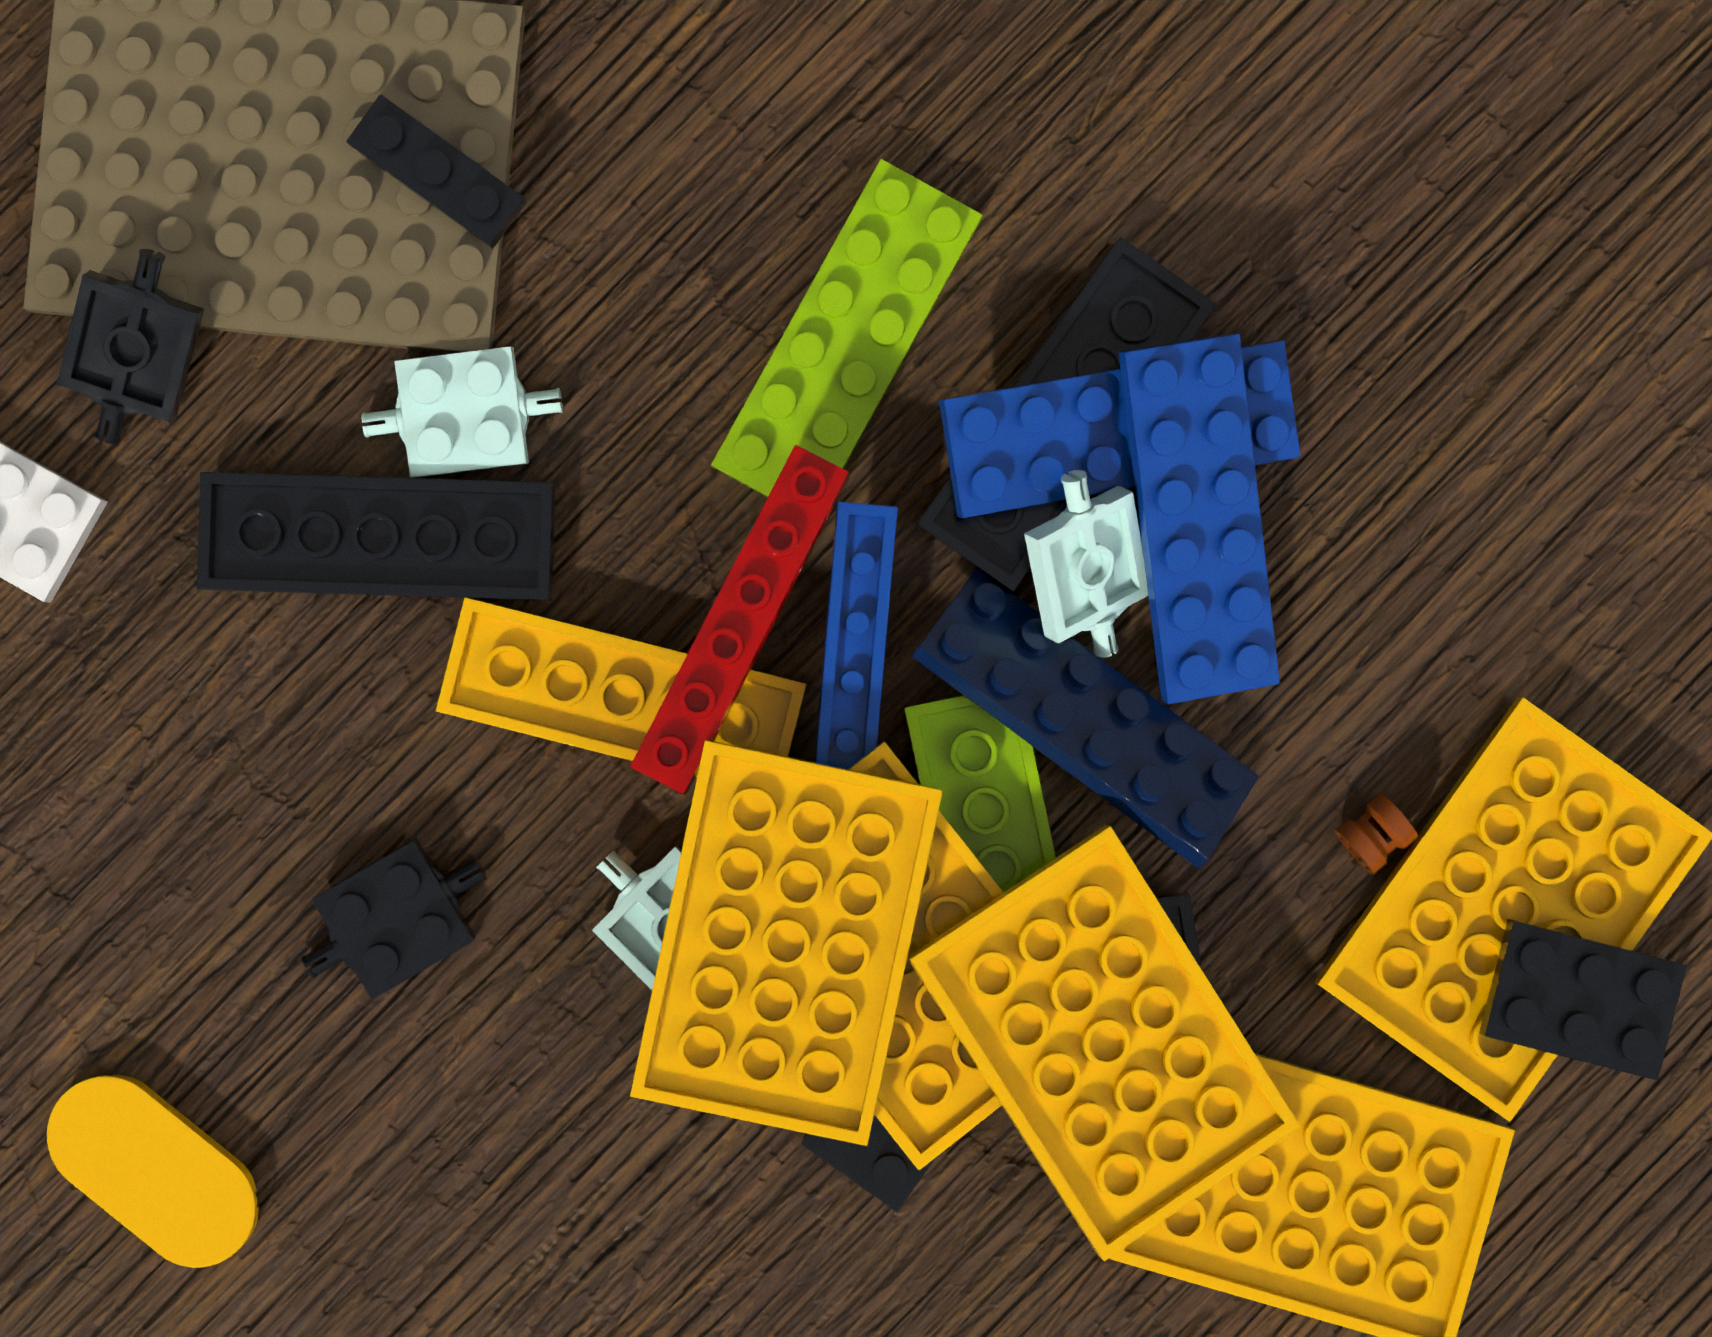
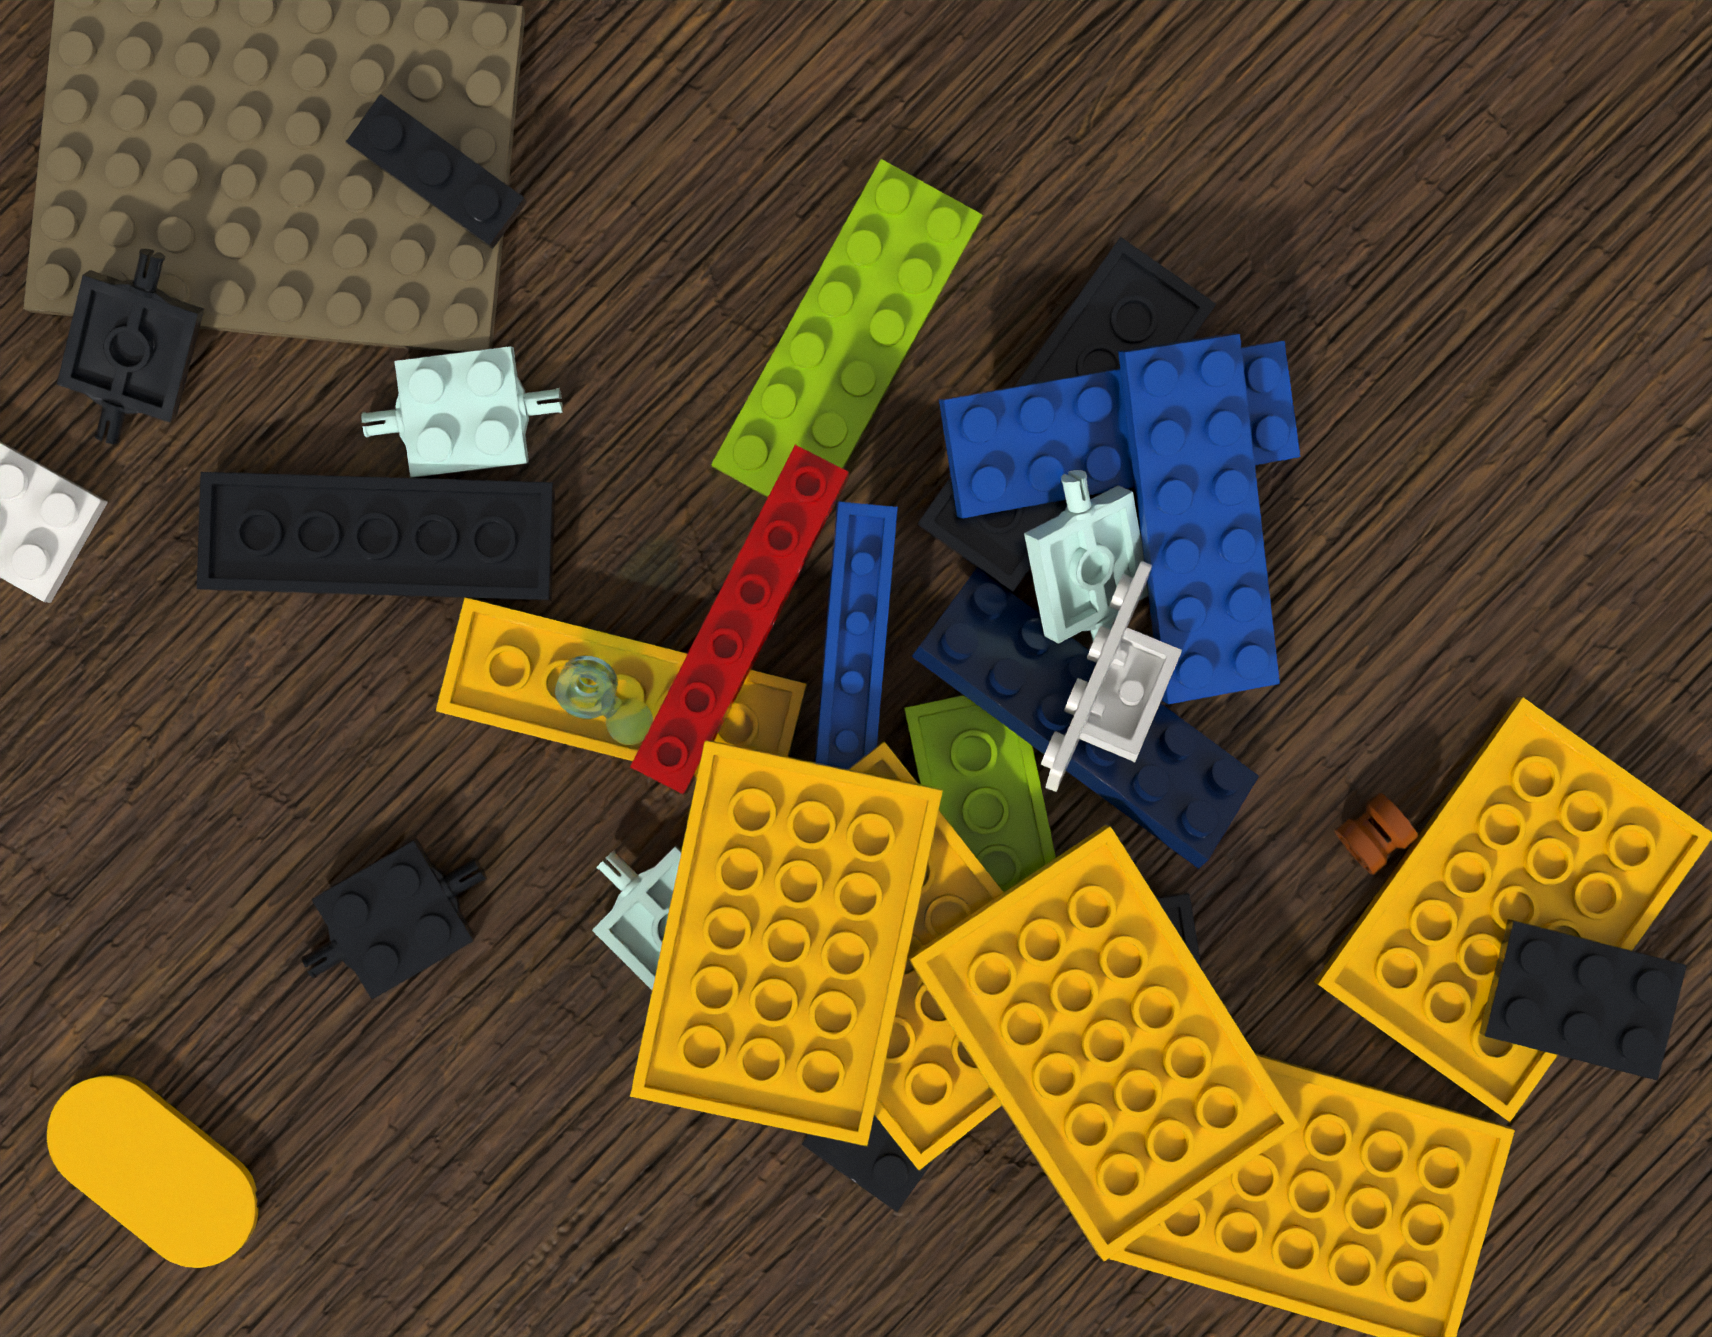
none -> clear light blue plate [555,656,653,745]
none -> white bracket [1041,561,1182,792]

